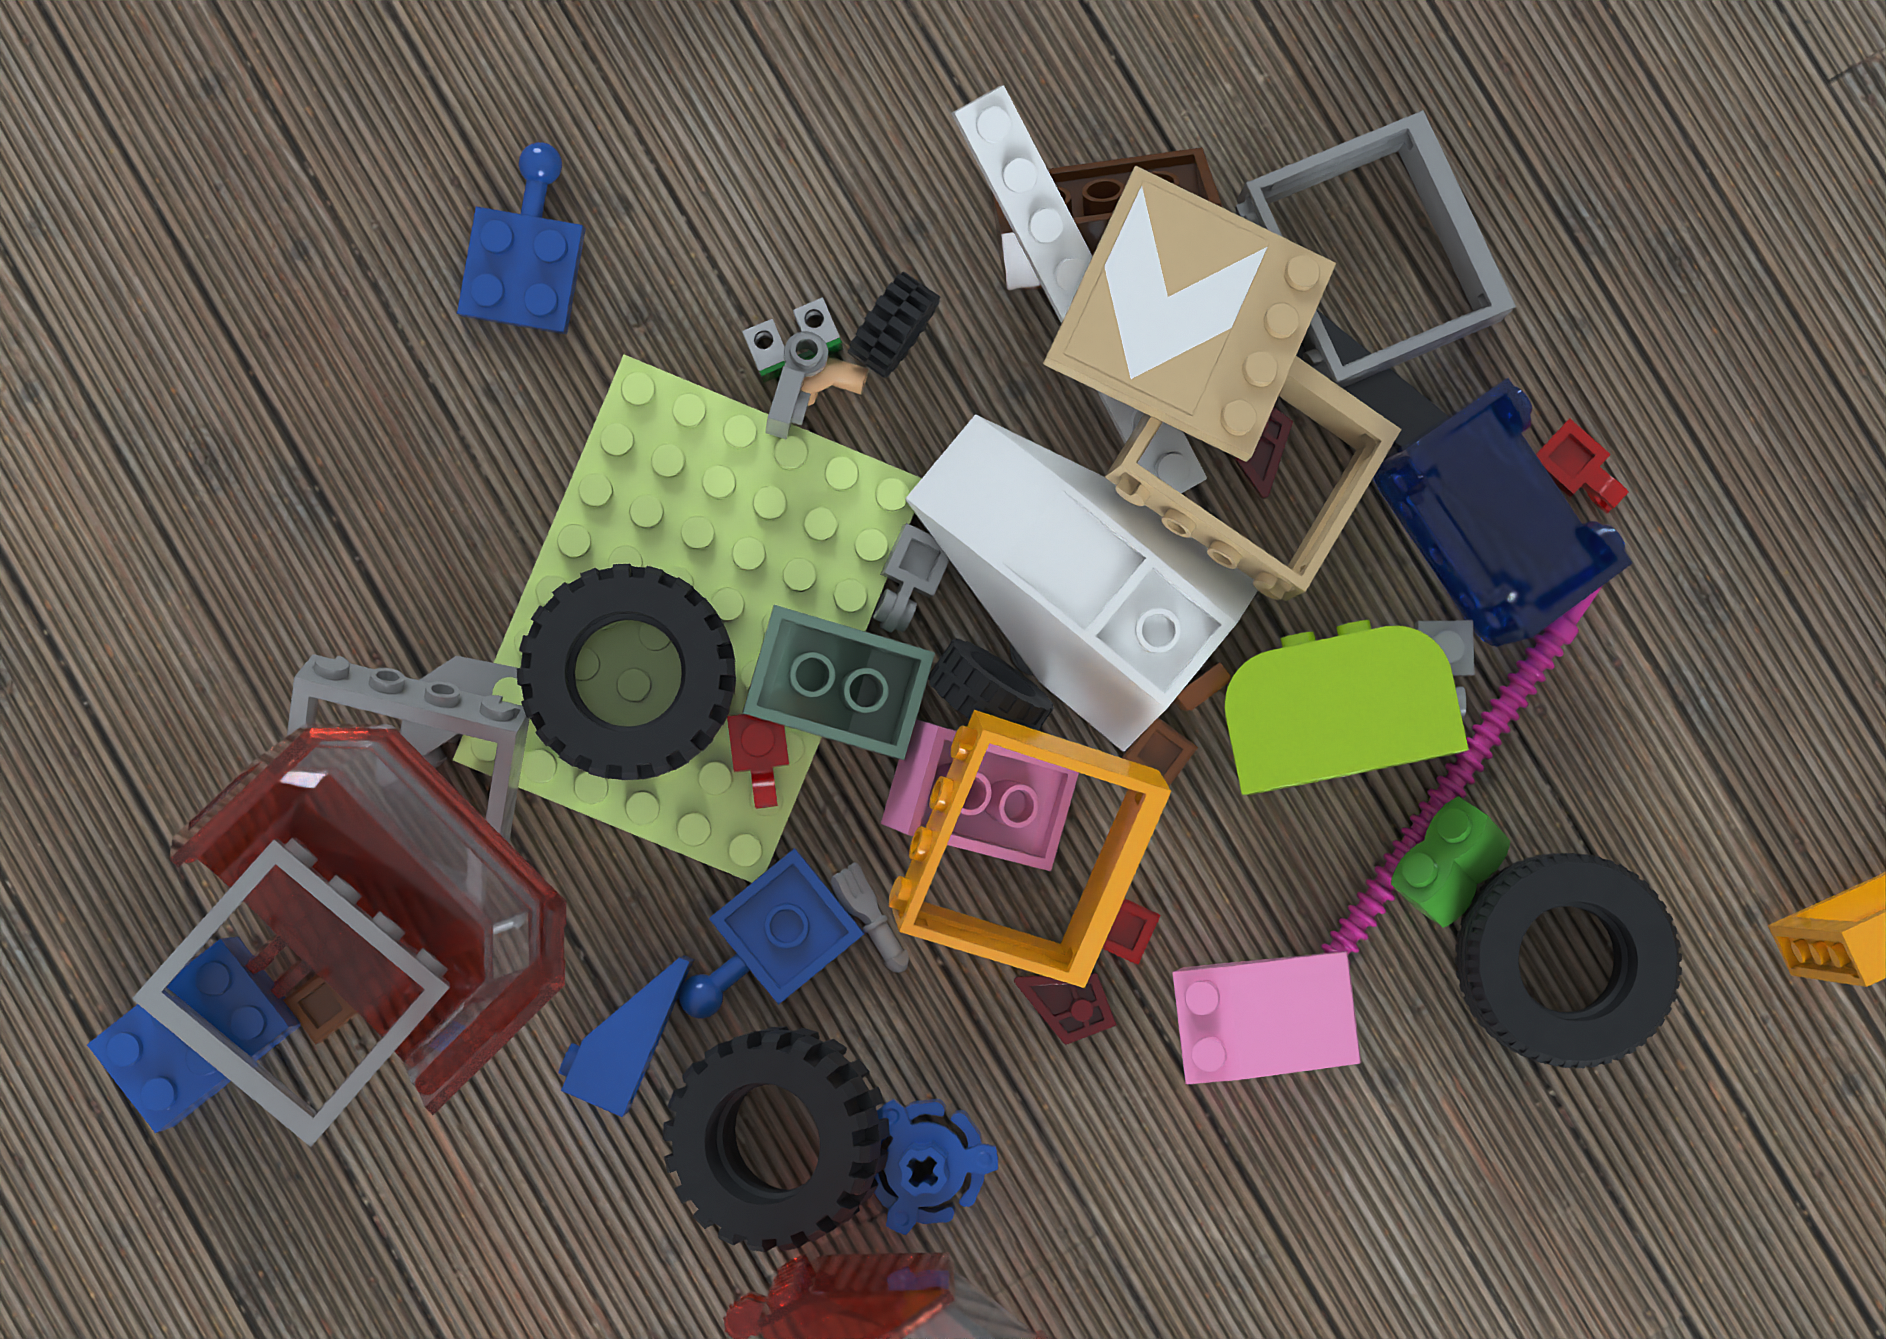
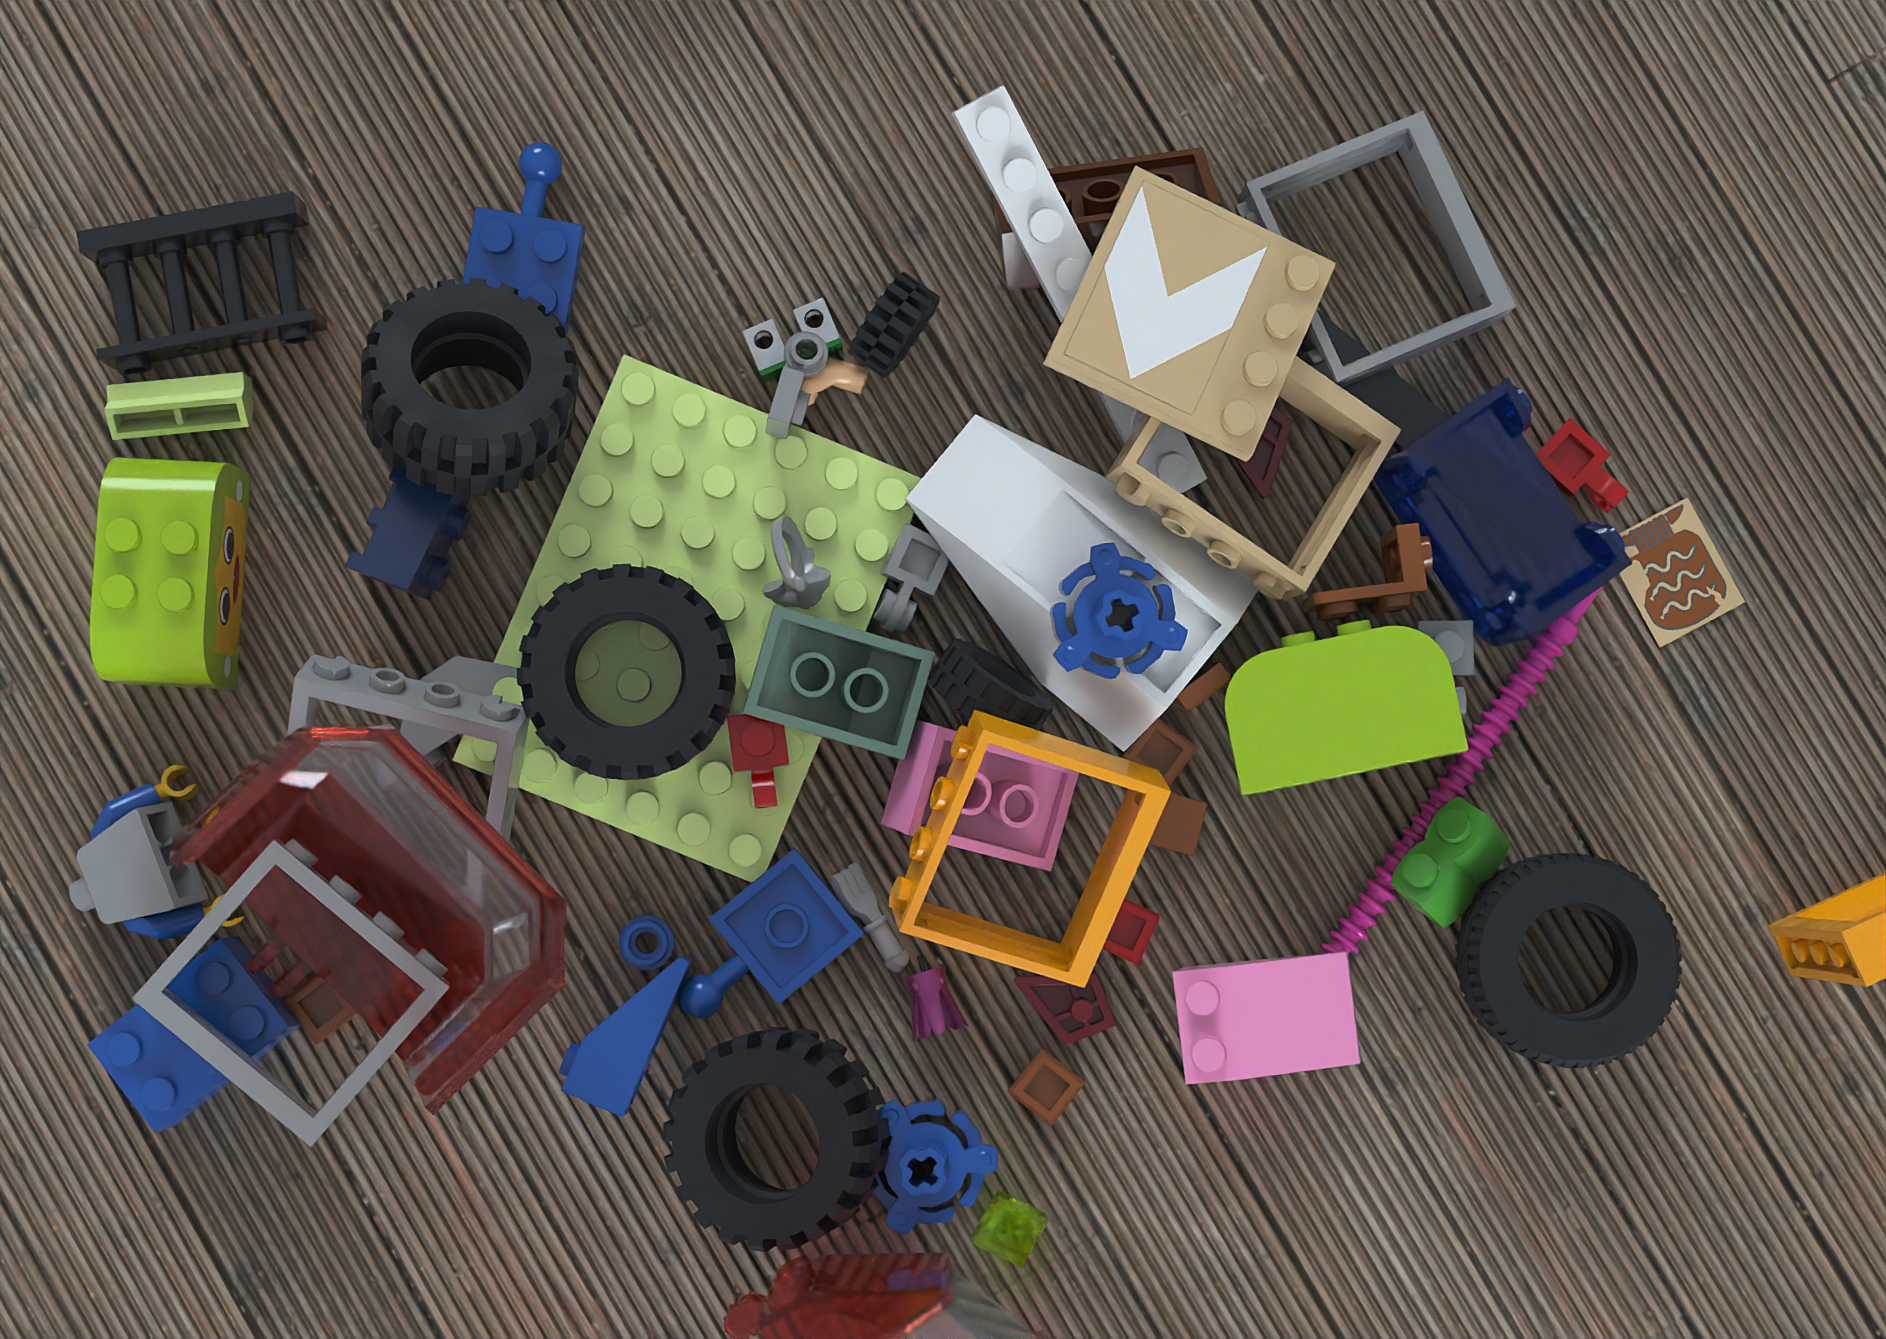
none -> light grey torso [69,765,246,940]
none -> black fence [76,191,328,375]
none -> lime brick [89,457,251,690]
none -> yellowish green piece [104,372,254,440]
none -> dark blue wedge [345,467,471,600]
none -> black tyre [361,278,579,497]
none -> blue plate [619,915,675,971]
none -> light grey piece [762,516,831,609]
none -> flat silver piece [903,955,969,1042]
none -> clear neon green tile [971,1190,1048,1268]
none -> dark orange tile [1007,1047,1085,1126]
none -> blue piece [1049,542,1188,679]
none -> dark orange tile [1148,793,1208,856]
none -> dark orange bracket [1302,523,1433,621]
none -> sticker [1602,497,1745,648]

